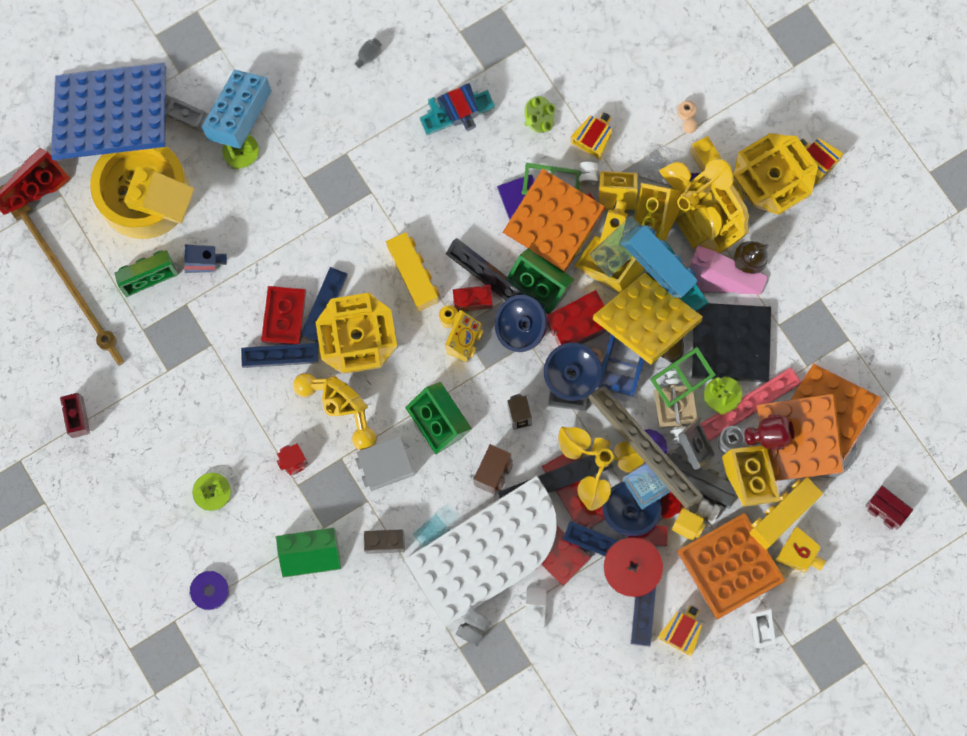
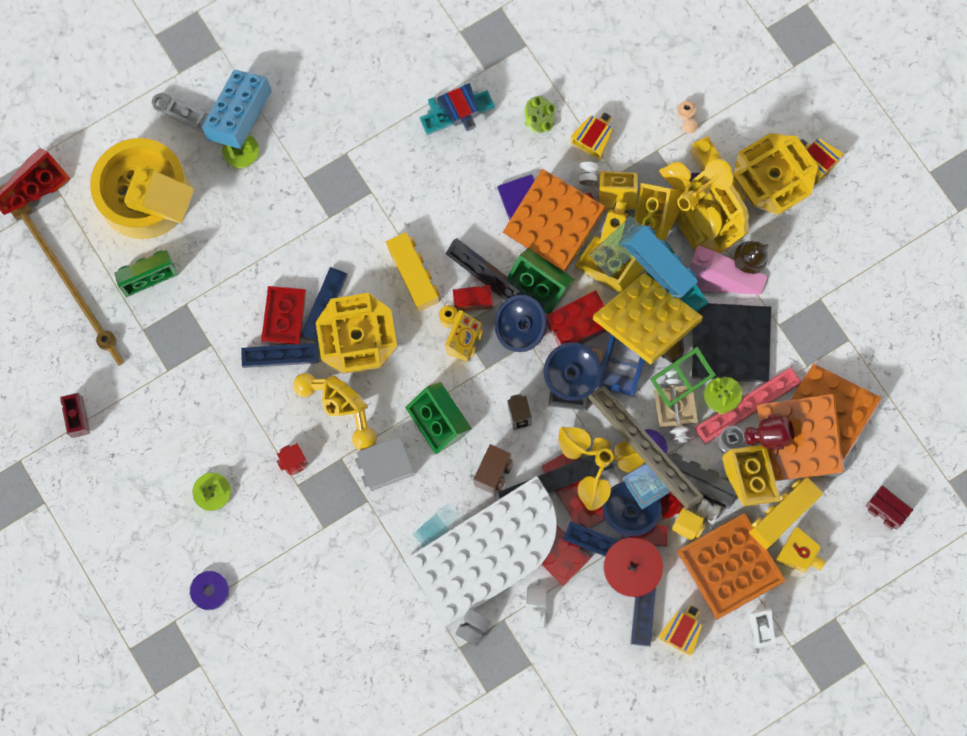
blue plate [51,62,166,160] -> none
dark blue torso [184,244,227,273] -> none
green slope [276,527,341,578] -> none
dark grey plant [354,38,382,69] -> none
dark brown brick [364,529,405,554] -> none
bright green window [522,163,581,194] -> none
clear plate [638,141,684,188] -> none
dark grey plate [678,420,715,470] -> none

